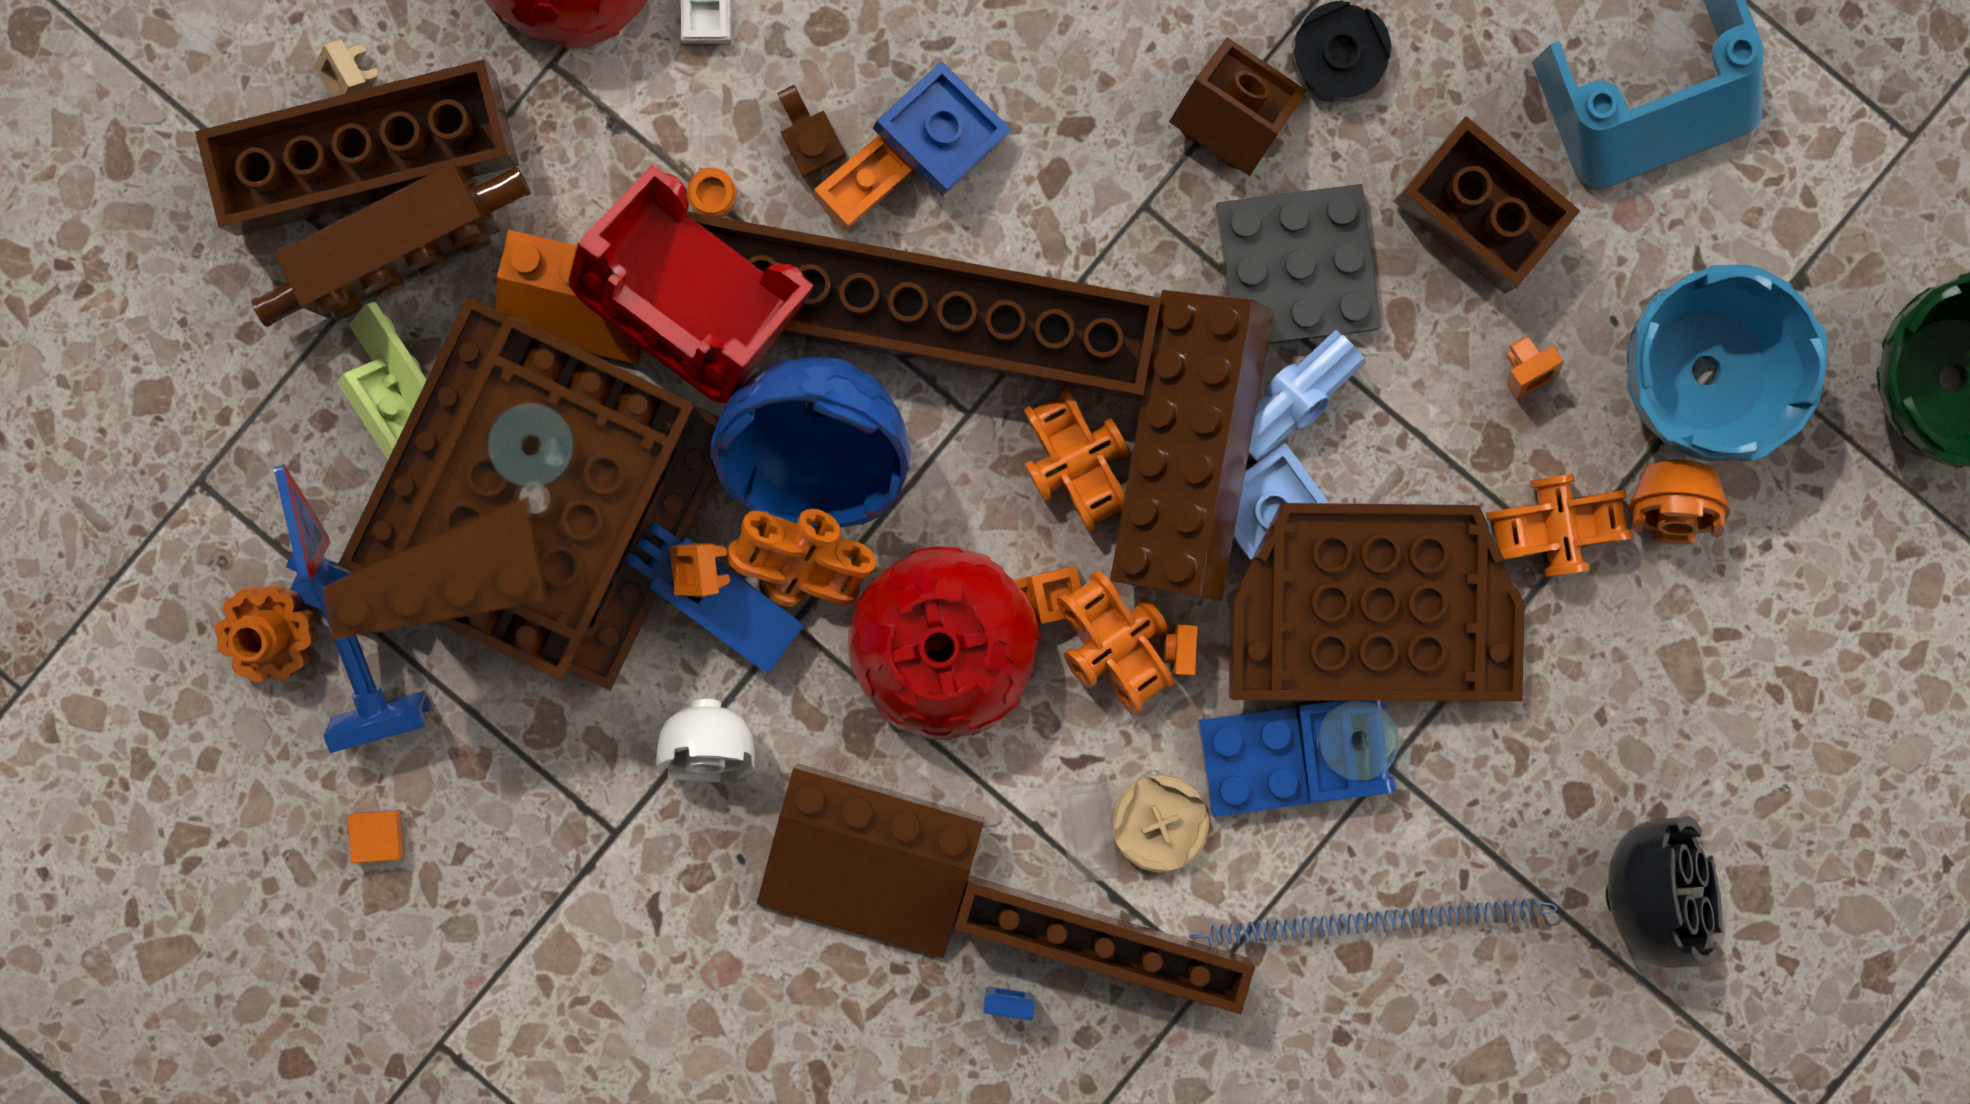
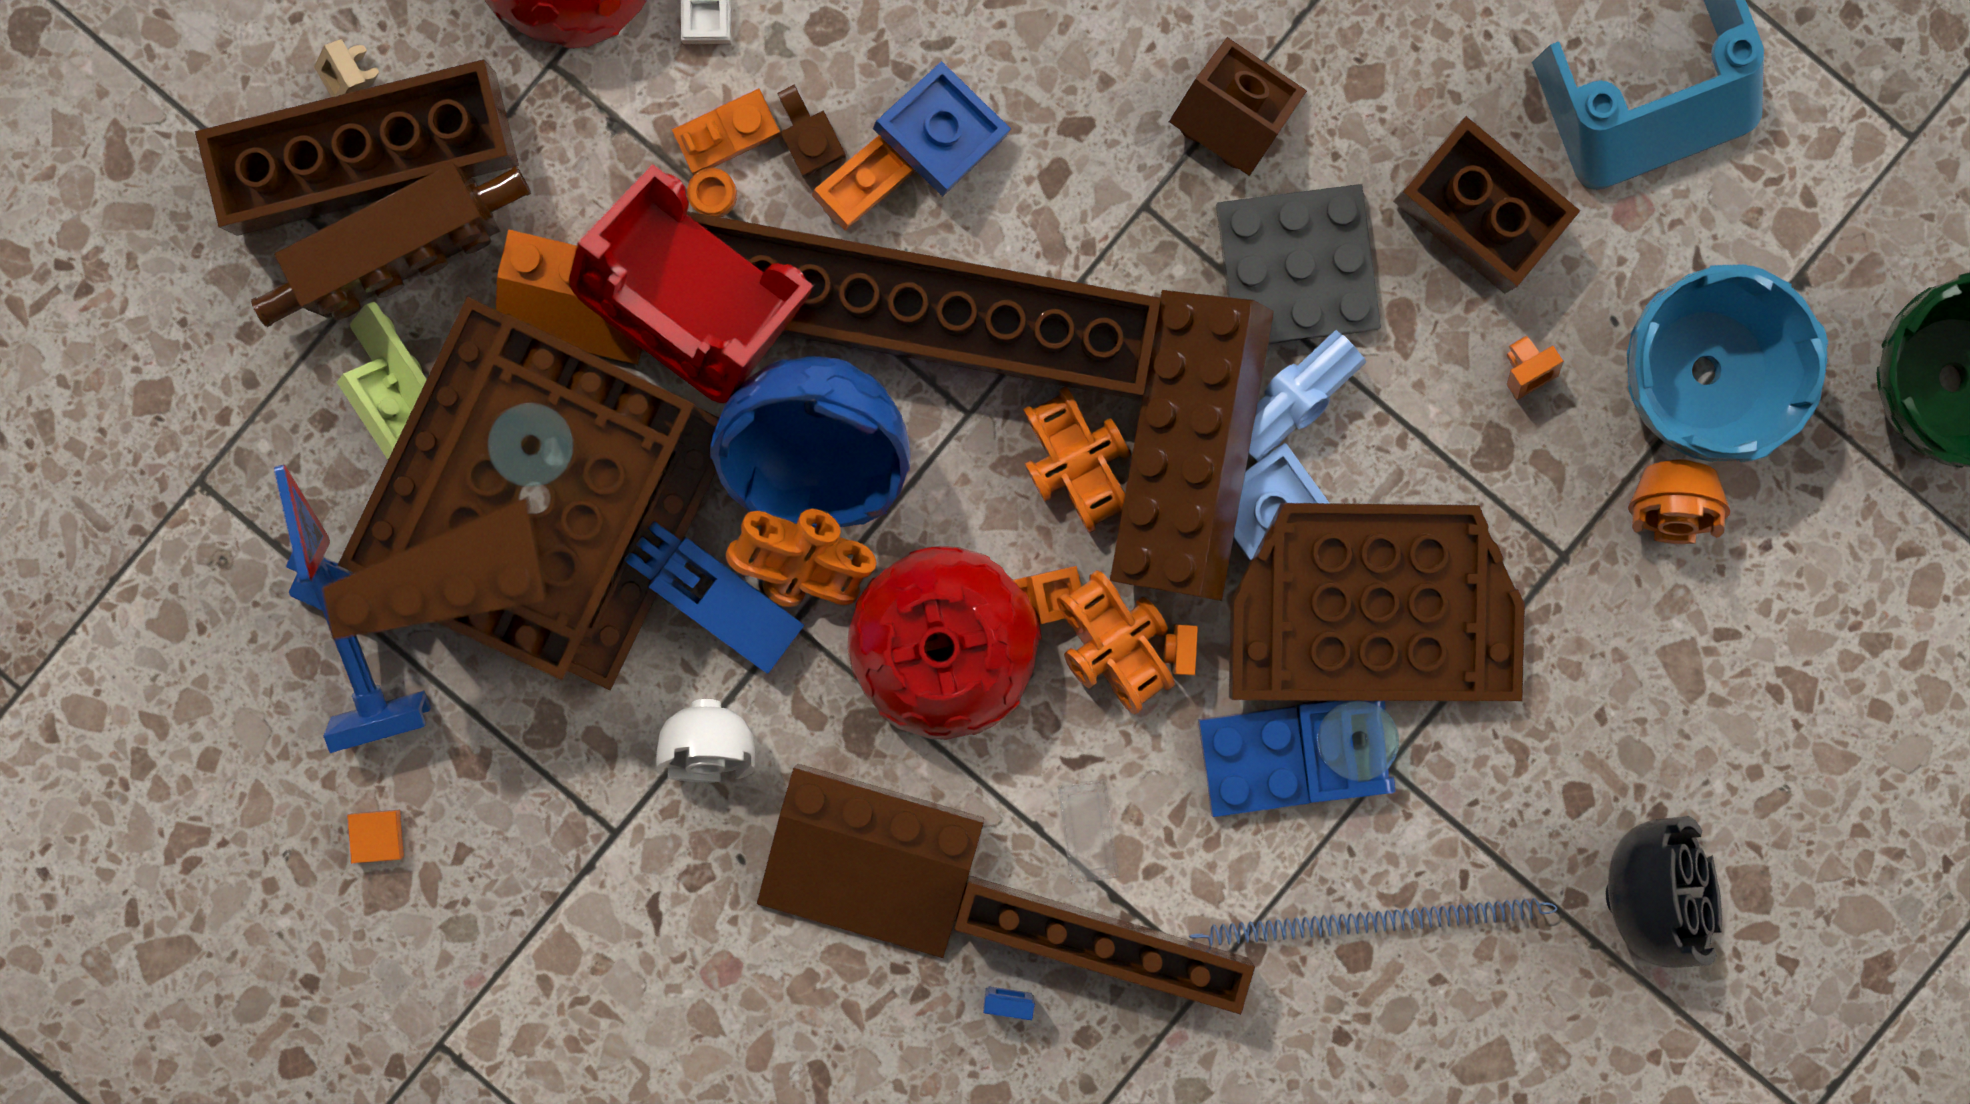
orange plant [215,583,319,683] -> none
orange tile [669,543,730,596] -> none
tan tile [1111,774,1210,873] -> none
black plate [1292,1,1392,102] -> none
orange axle [1486,473,1634,577] -> none
none -> orange plate [672,88,782,175]

